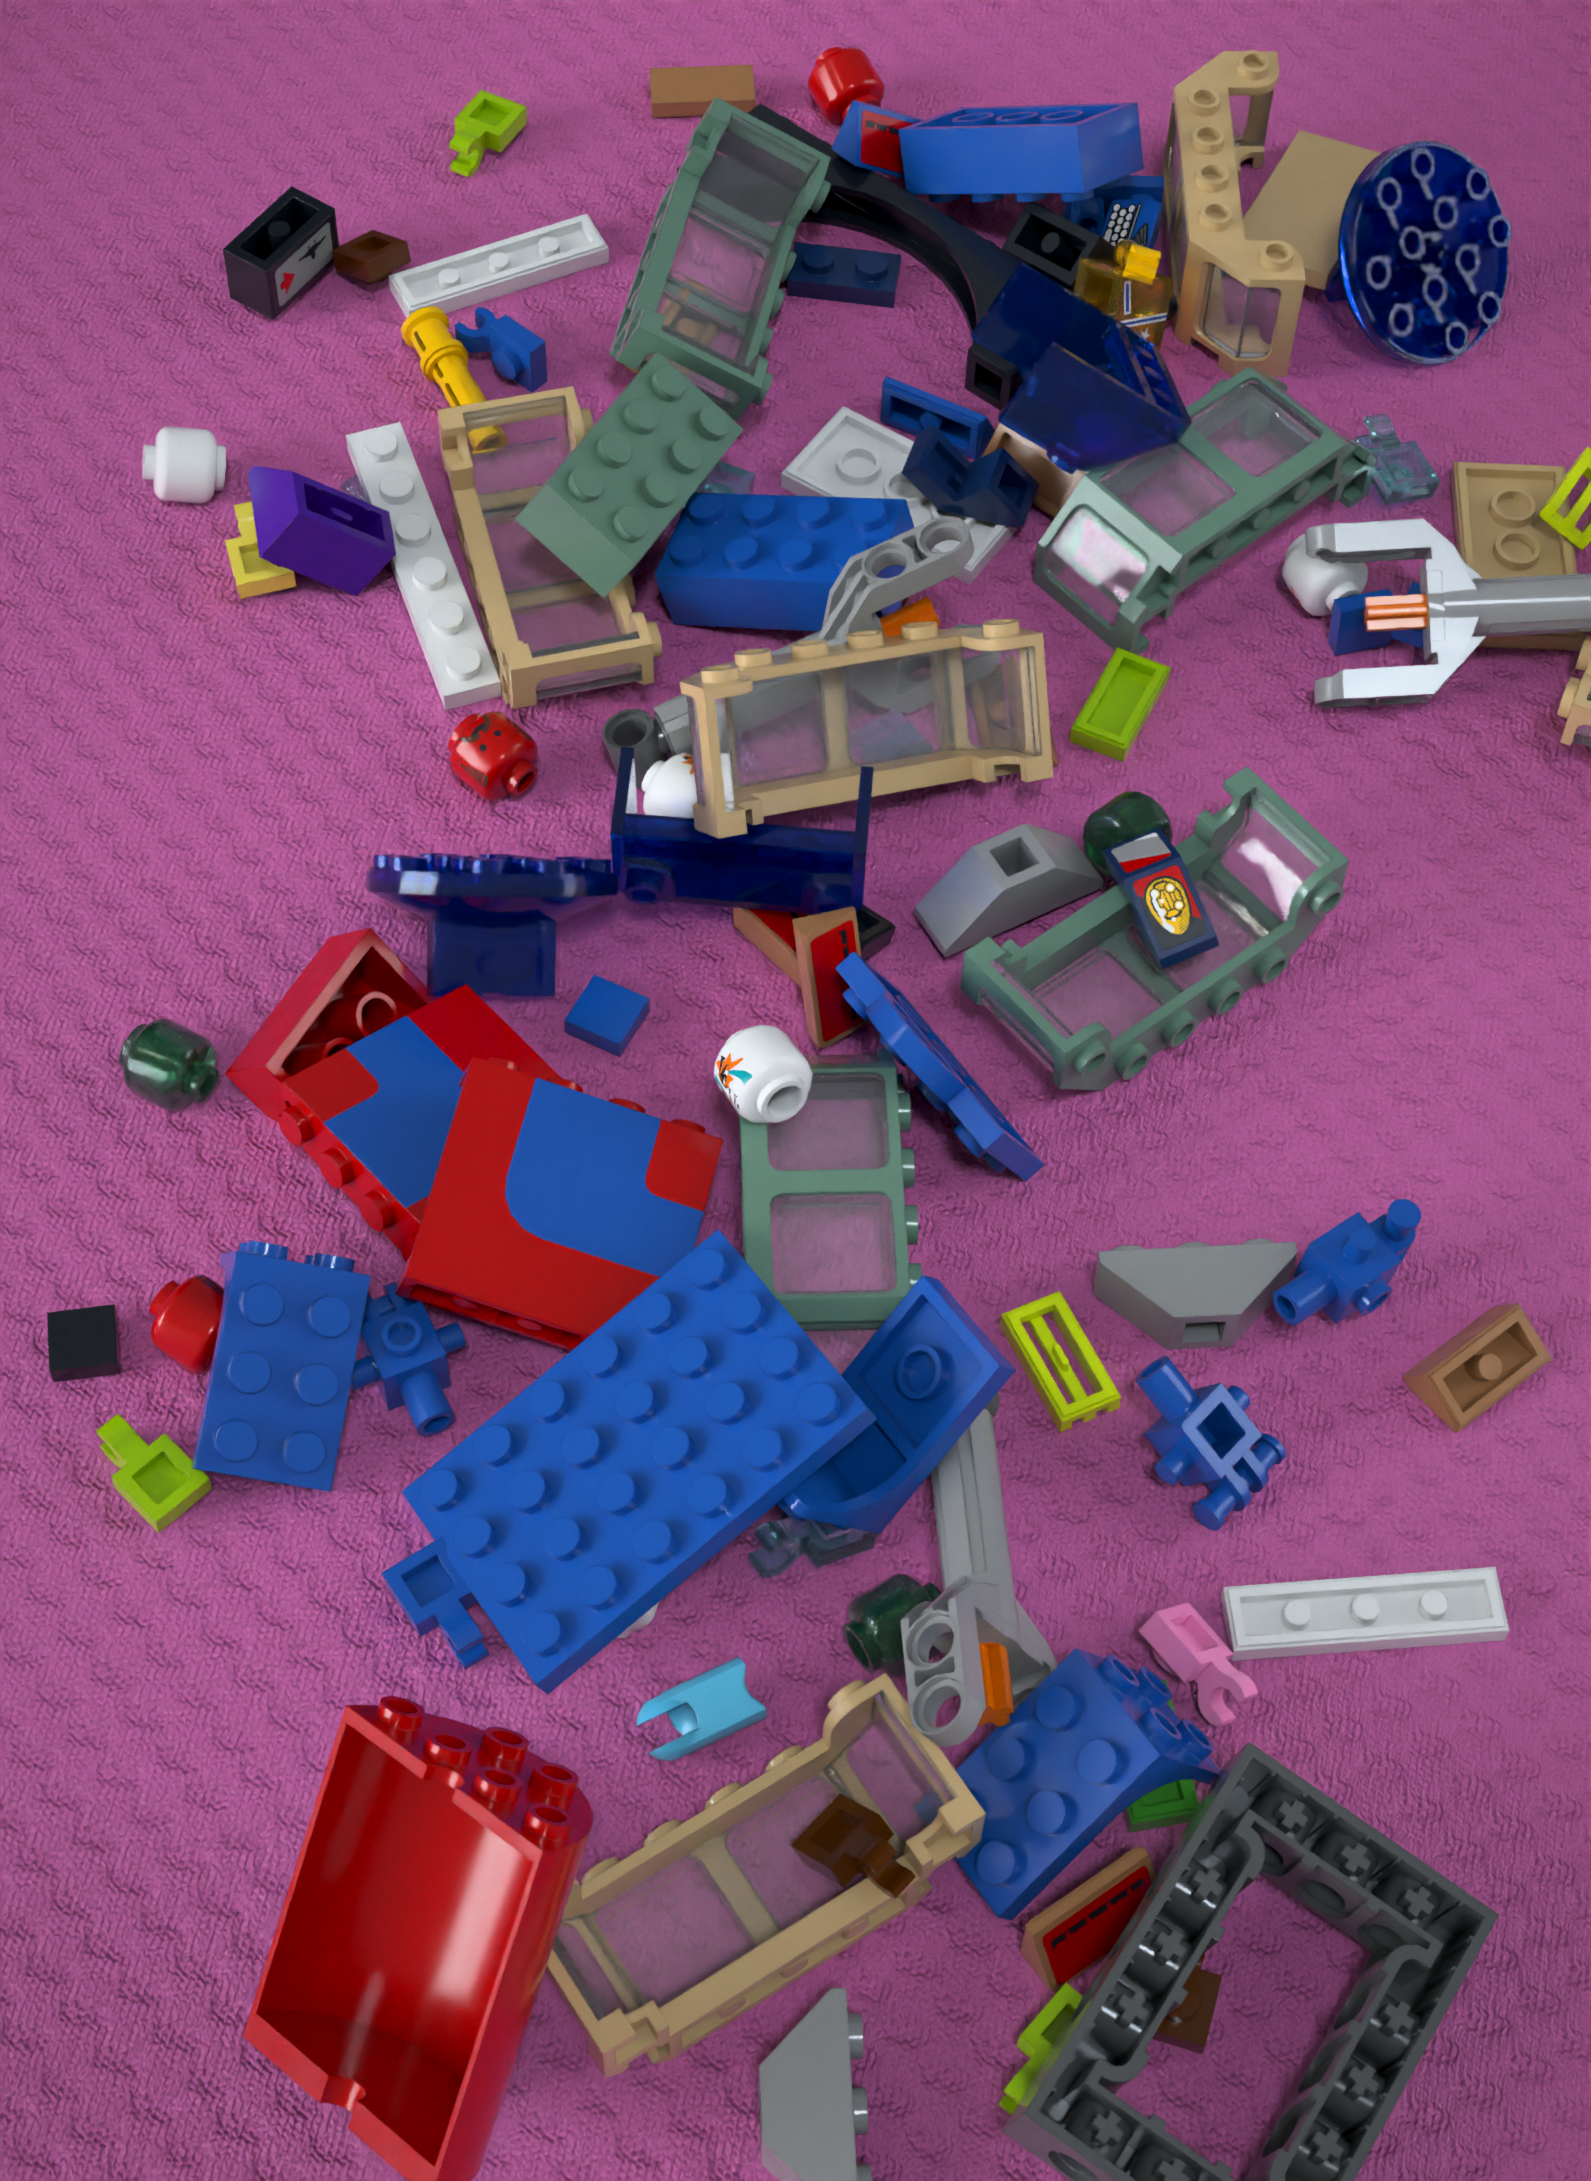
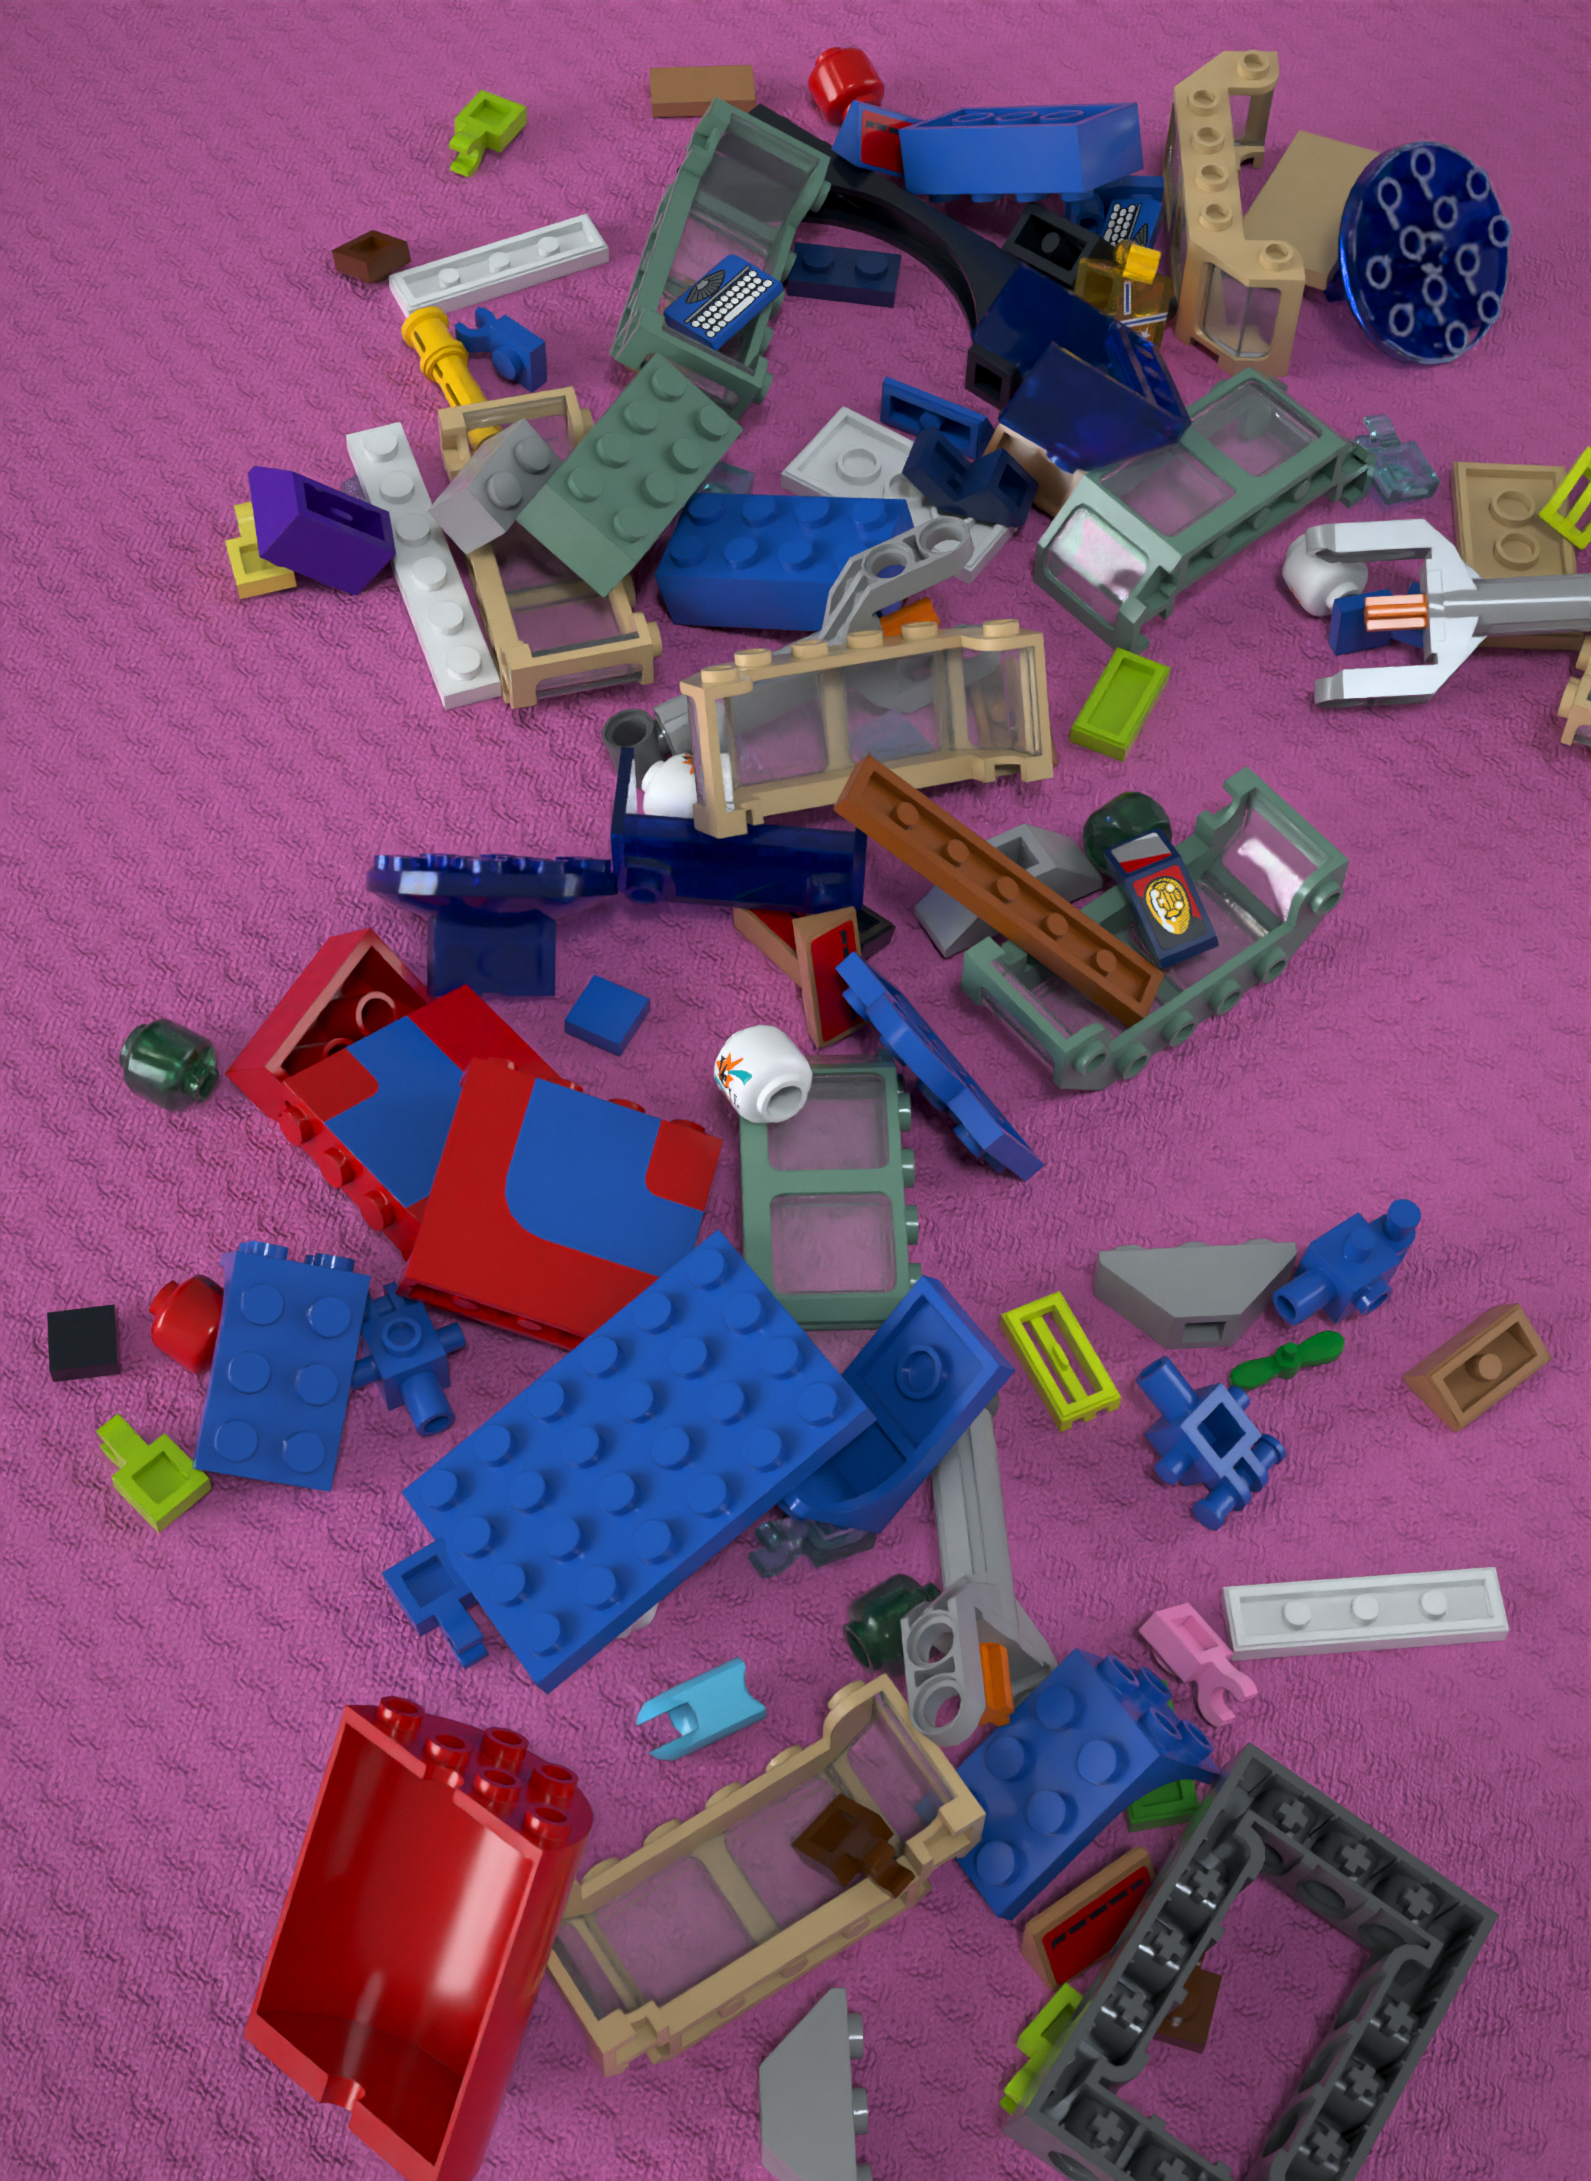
white head [142,426,226,504] -> none
black brick [223,186,339,320] -> none
red head [448,712,538,801] -> none
none -> light grey brick [427,418,562,555]
none -> slope [663,254,784,351]
none -> dark orange plate [833,754,1165,1028]
none -> green piece [1229,1330,1345,1391]

